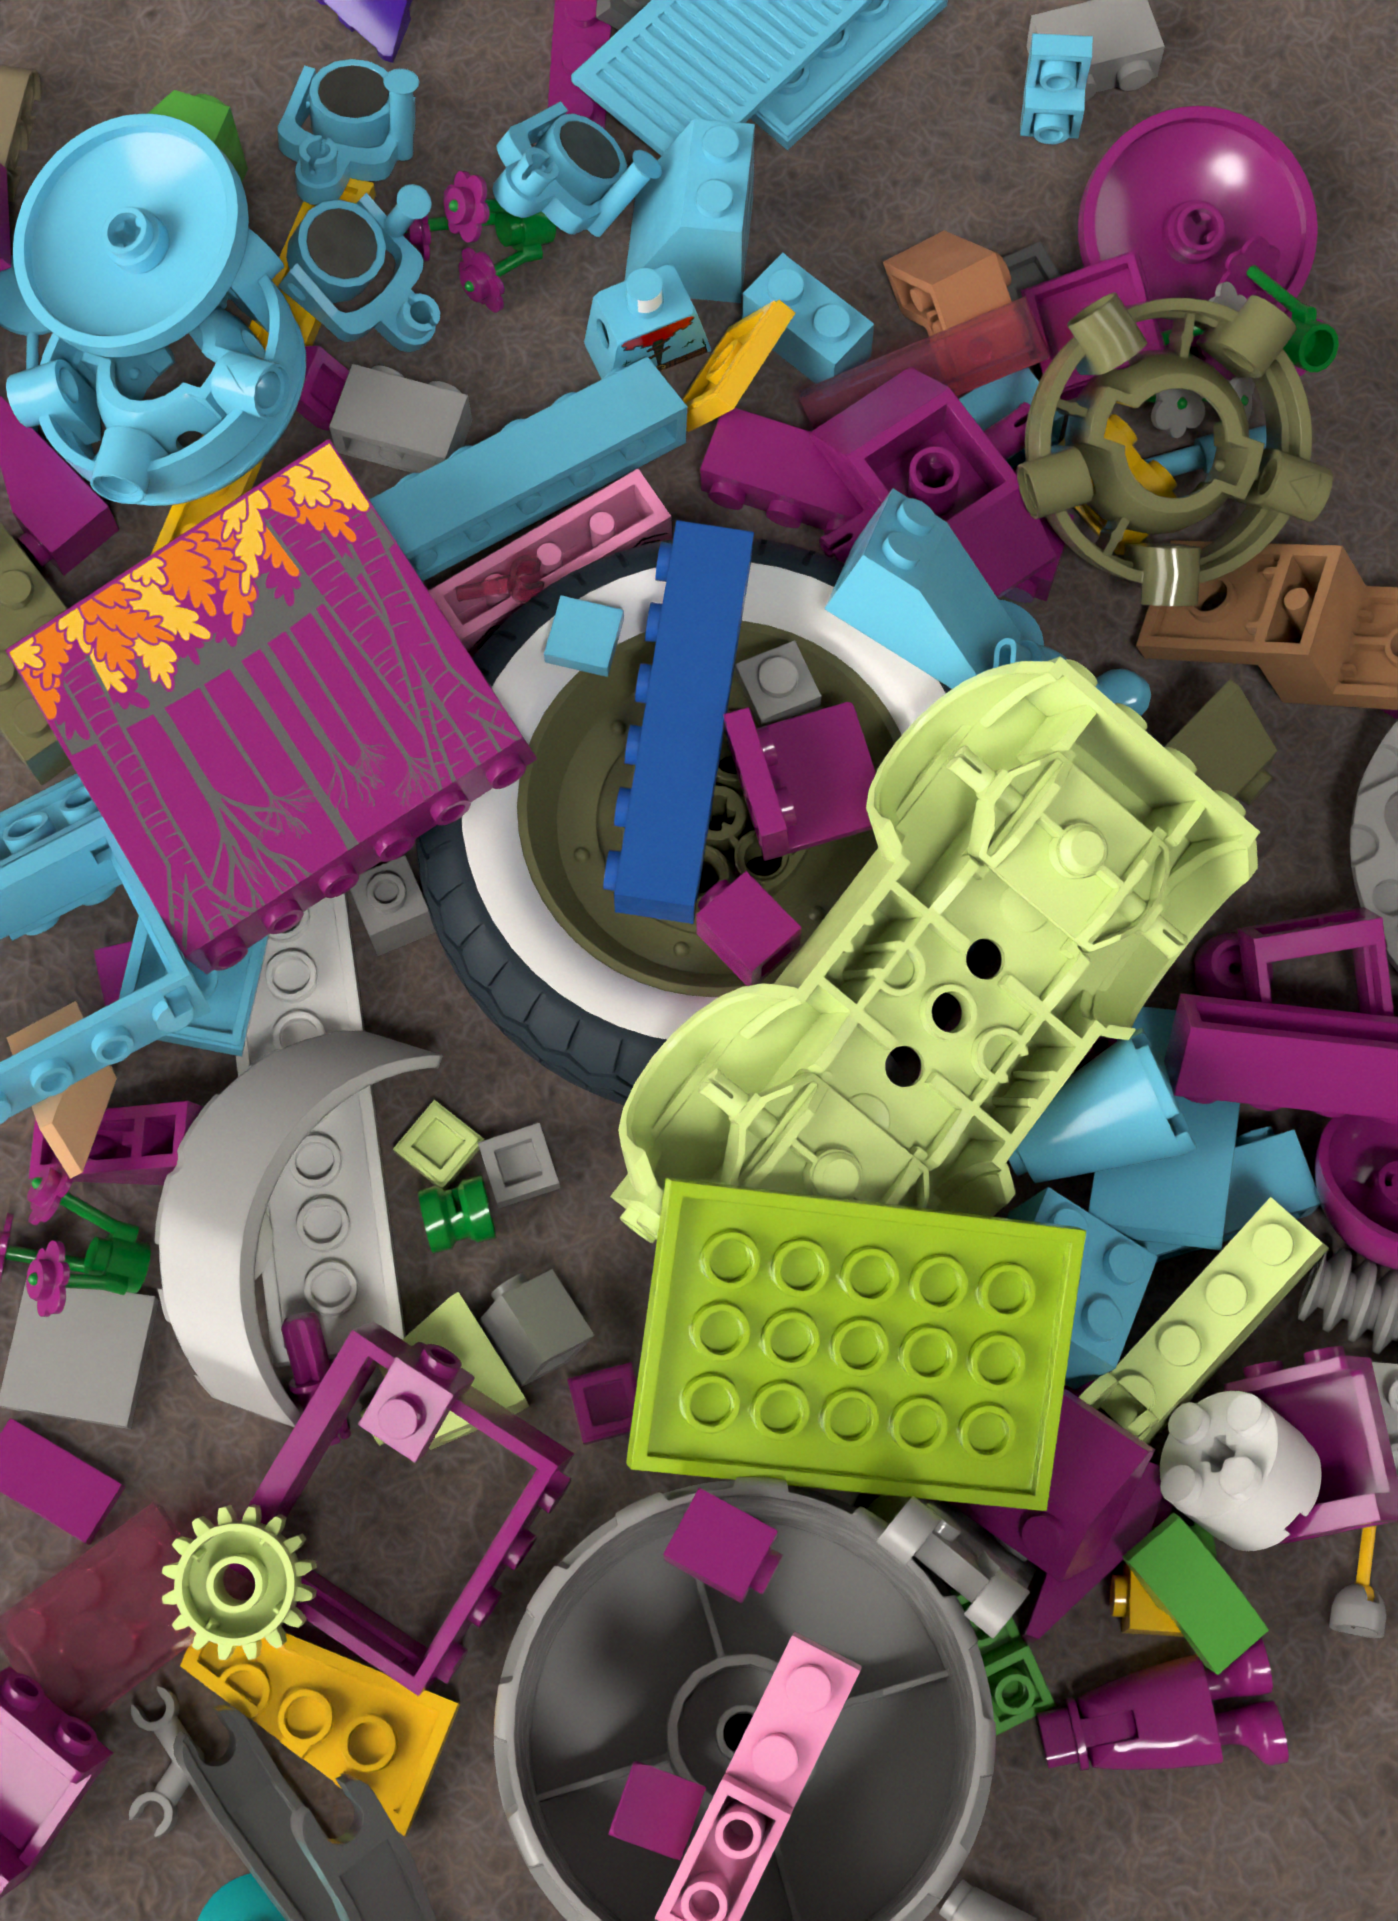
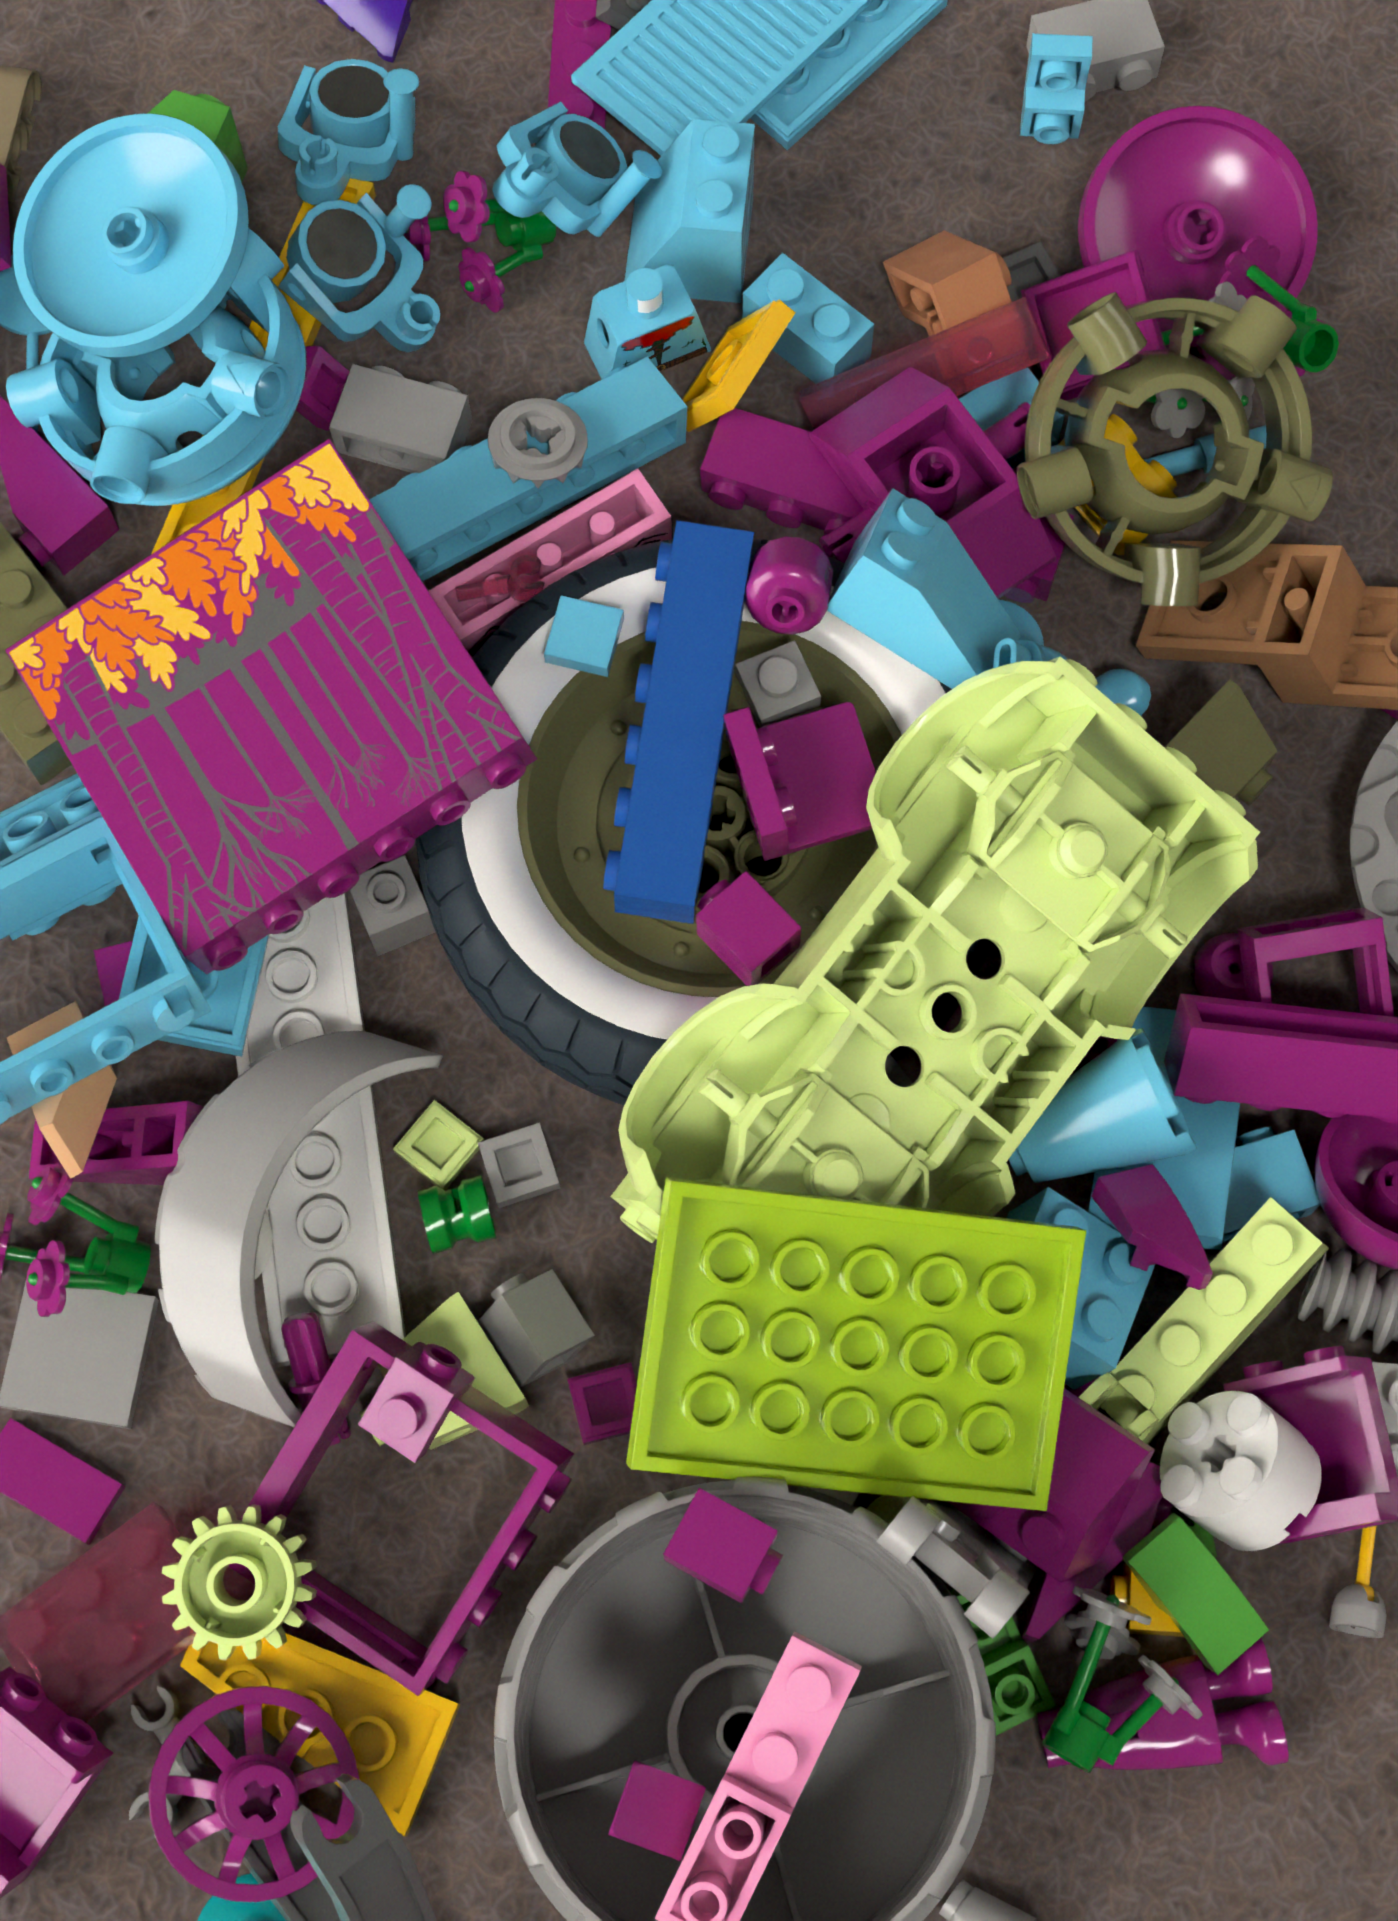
none -> magenta wheel [148,1686,359,1902]
none -> light grey gear [488,398,588,489]
none -> magenta head [745,536,833,635]
none -> plant [1041,1586,1203,1773]
none -> magenta slope [1091,1164,1213,1290]

